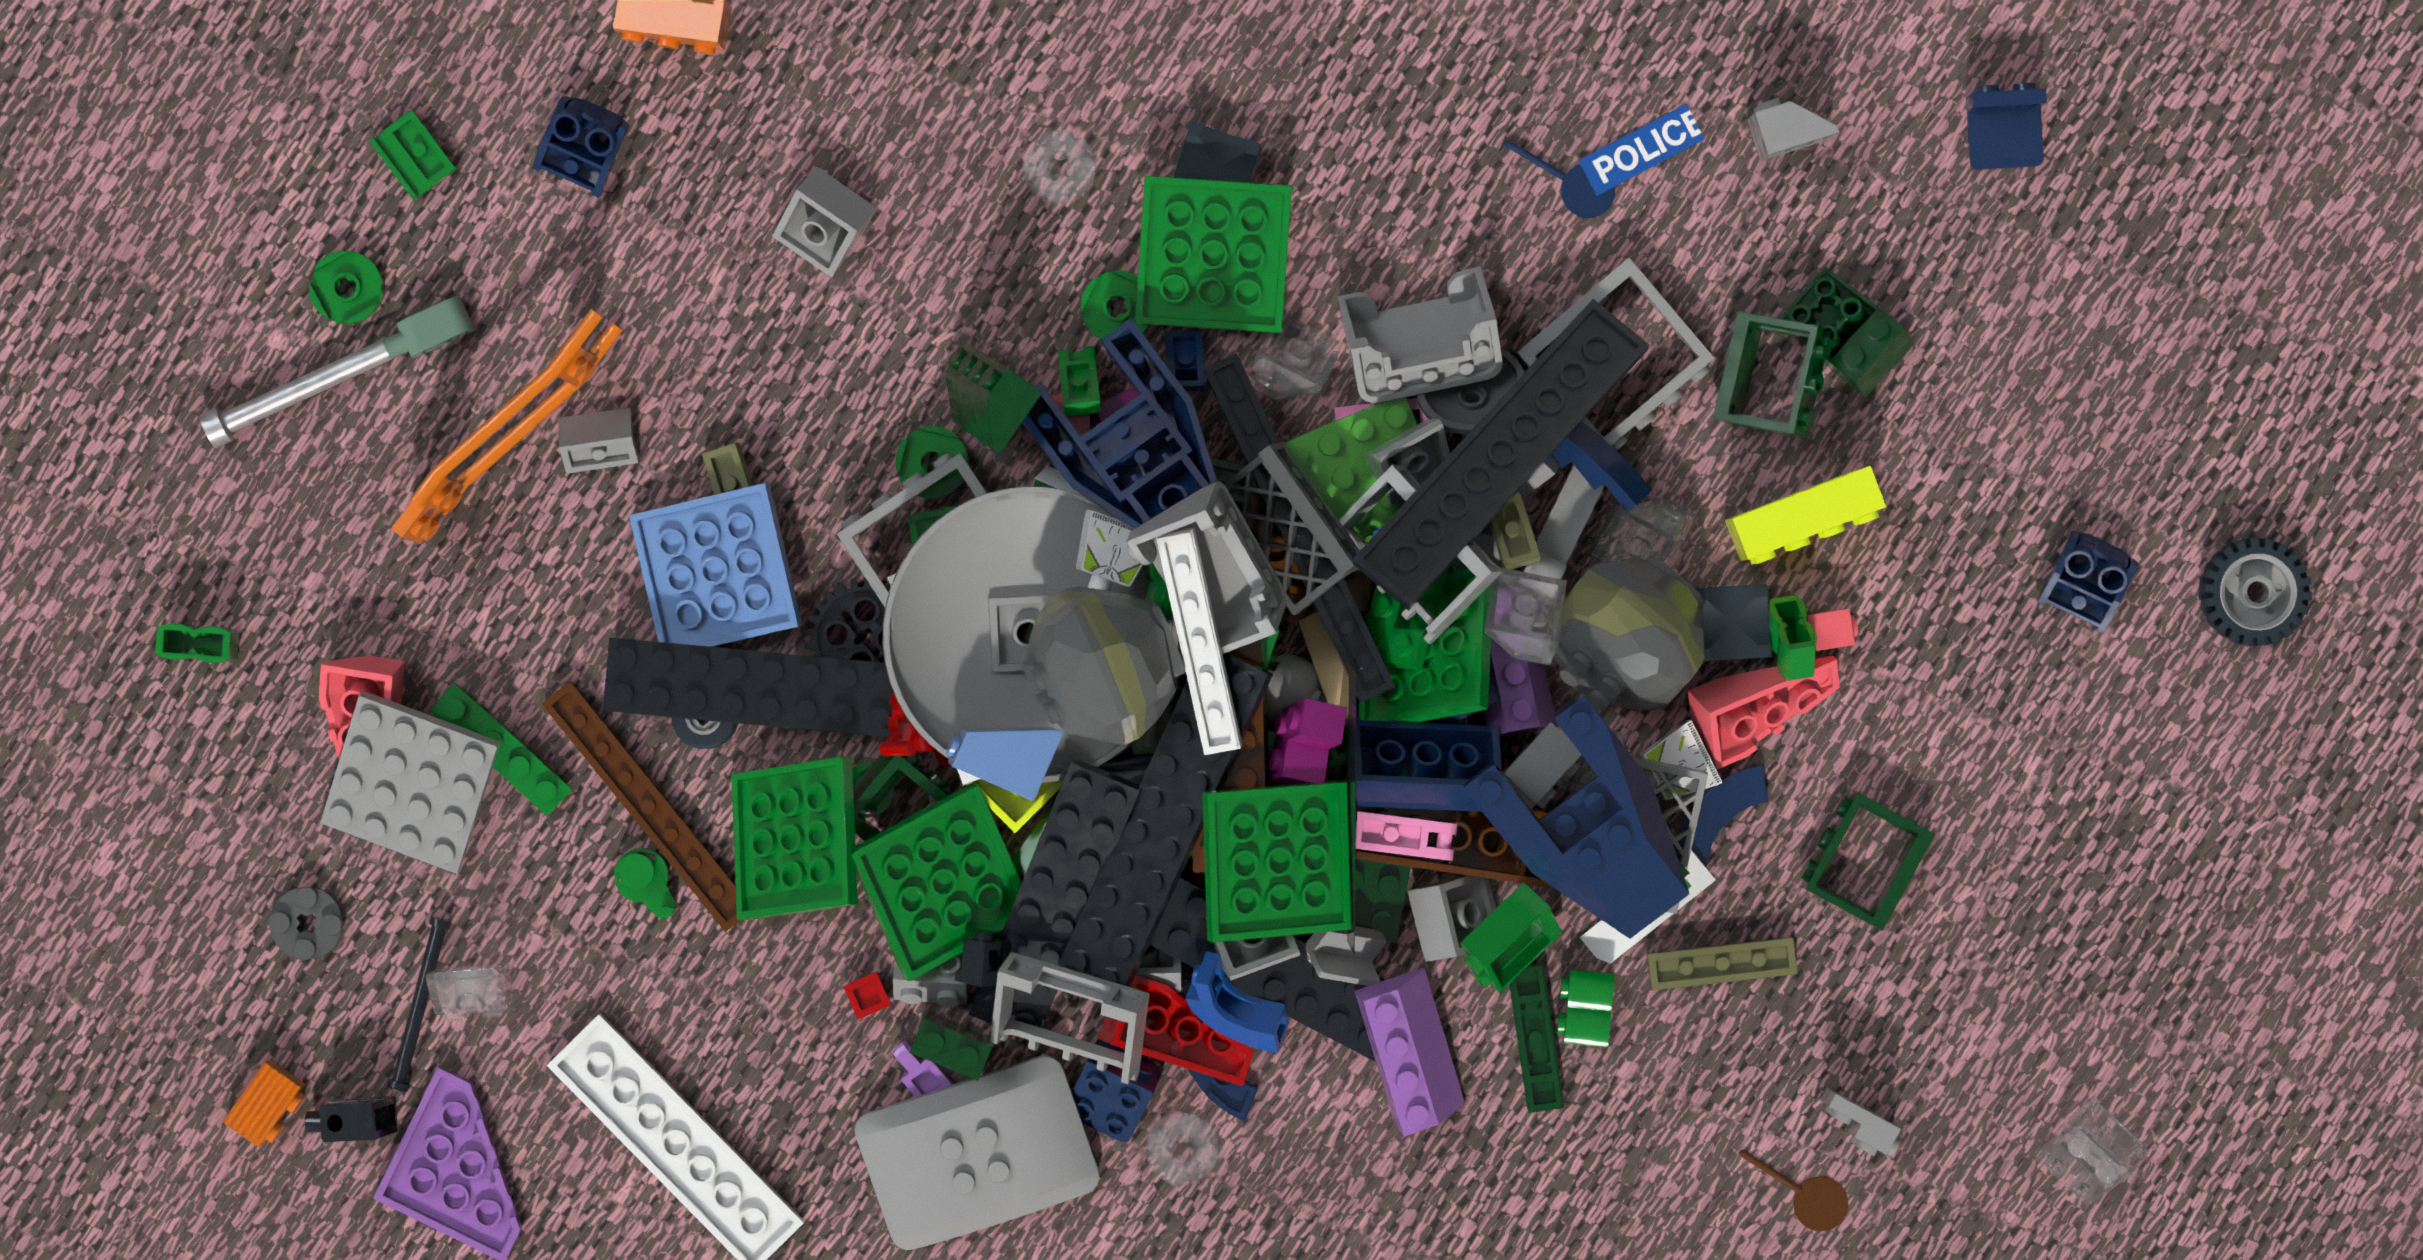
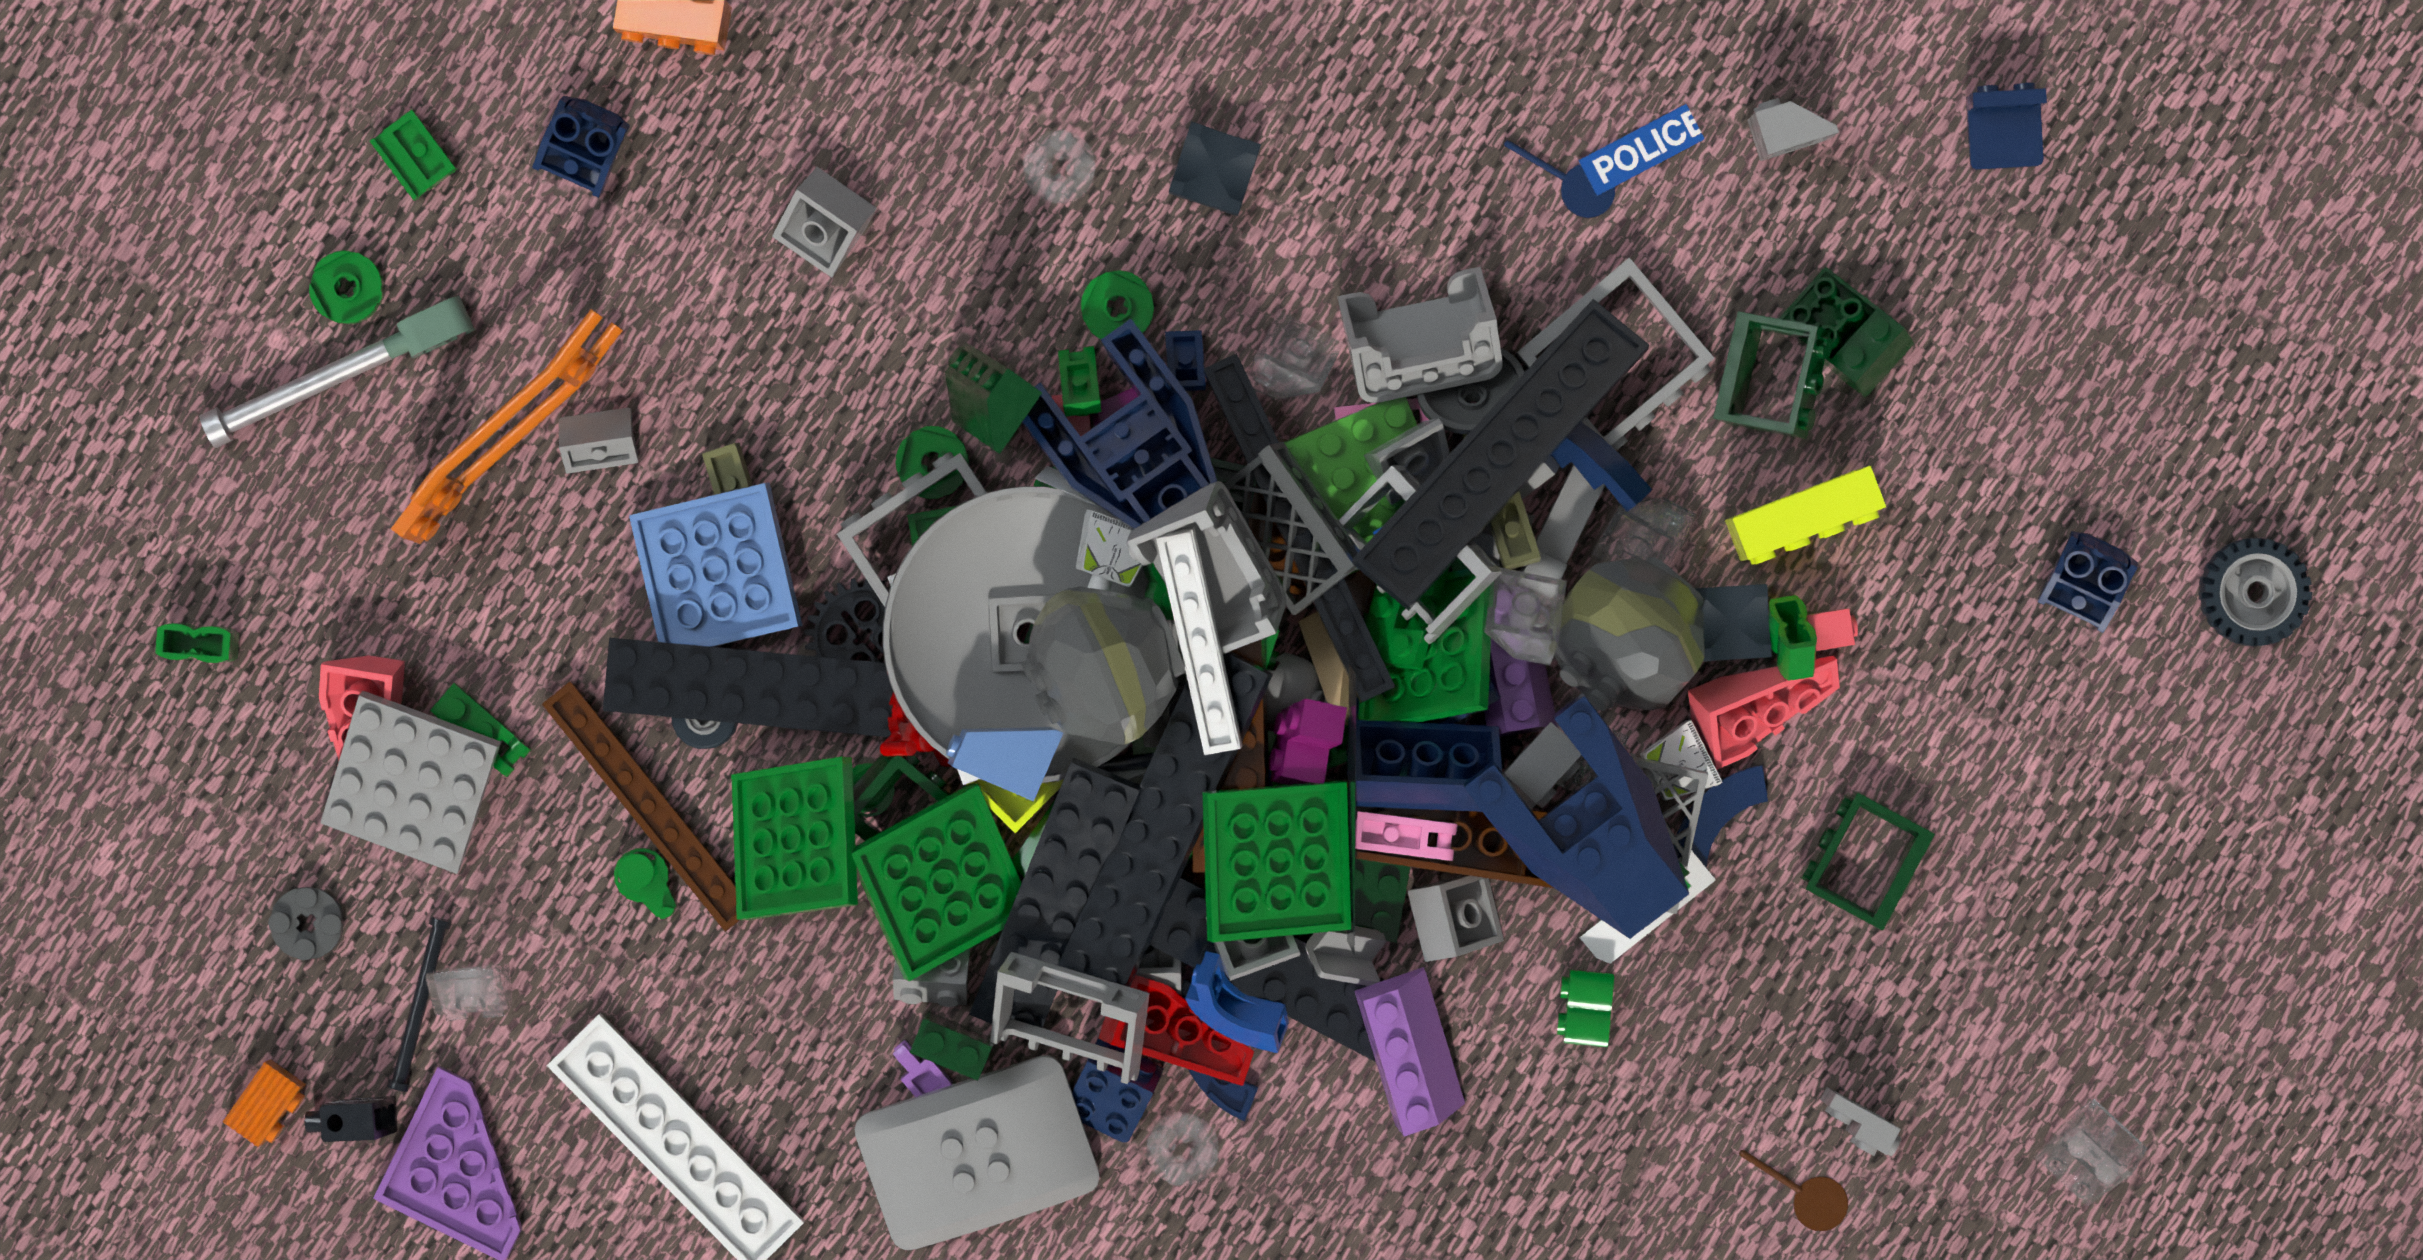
green plate [475,714,573,816] -> none
red plate [843,971,892,1020] -> none
black brick [955,930,1010,987] -> none
green plate [1135,175,1292,333] -> none
green window [1460,882,1562,993] -> none
dark green plate [1509,962,1564,1113] -> none
olive plate [1647,937,1797,991] -> none

